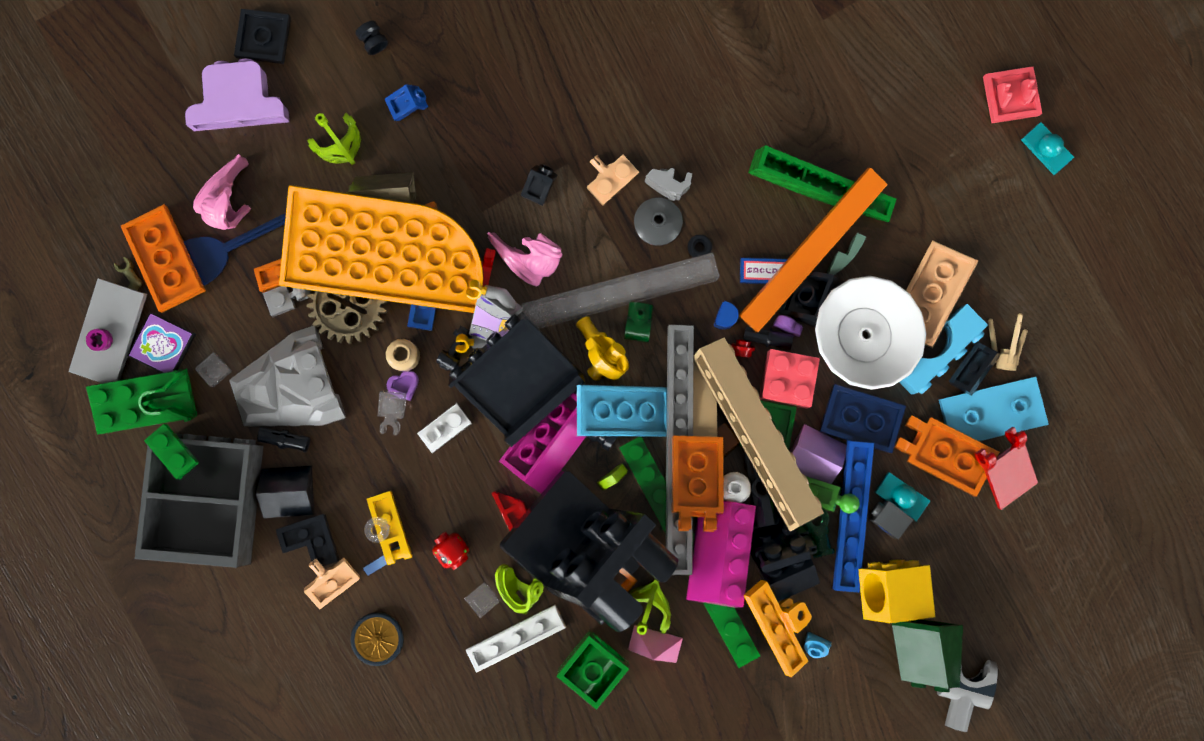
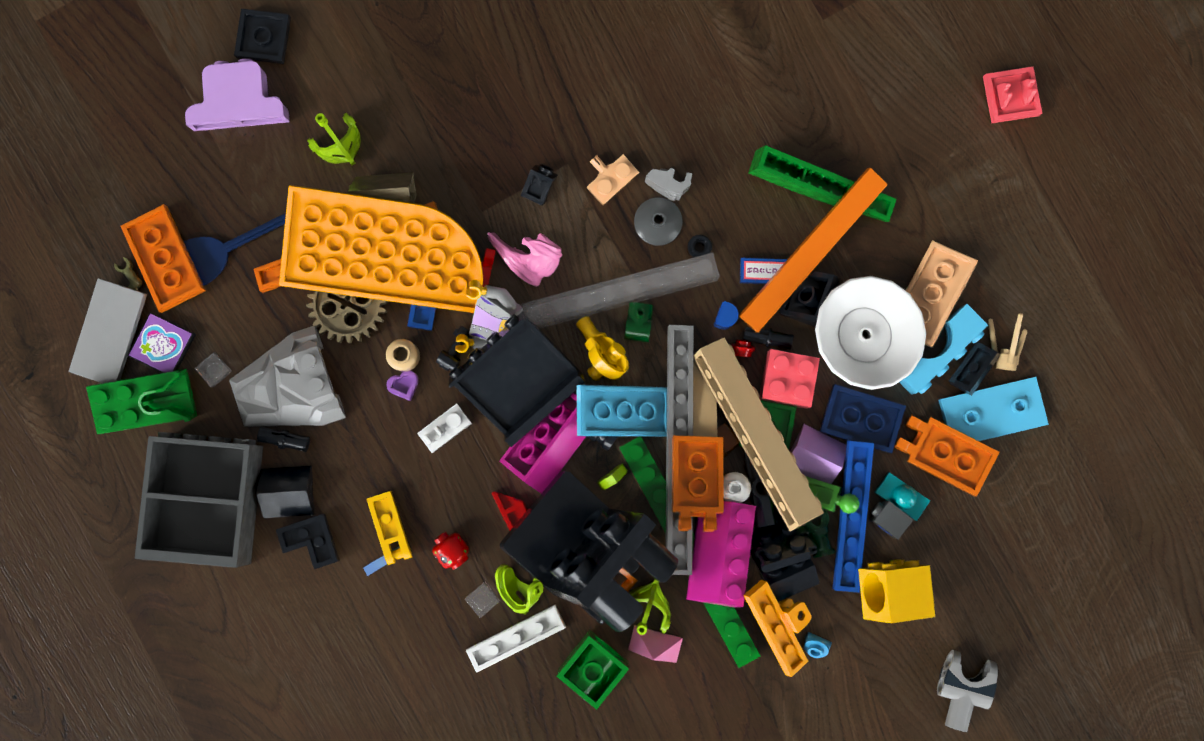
magenta bush [86,329,113,351] -> none
green plate [144,424,199,479] -> none
bright pink hair [193,154,251,230] -> none
light grey plate [263,286,312,317] -> none
light nougat plate [304,558,360,609] -> none
pearl gold wheel [351,612,403,666] -> none
black wheel [355,20,389,55] -> none
clear plate [364,517,390,542] -> none
clear plate [378,390,406,435] -> none
blue bracket [384,84,428,121] -> none
medium lavender tile [772,315,803,337] -> none
sand green slope [827,233,866,275] -> none
slope [892,619,963,692] -> none
flag [975,427,1038,510] -> none
teal tile [1021,122,1074,175] -> none

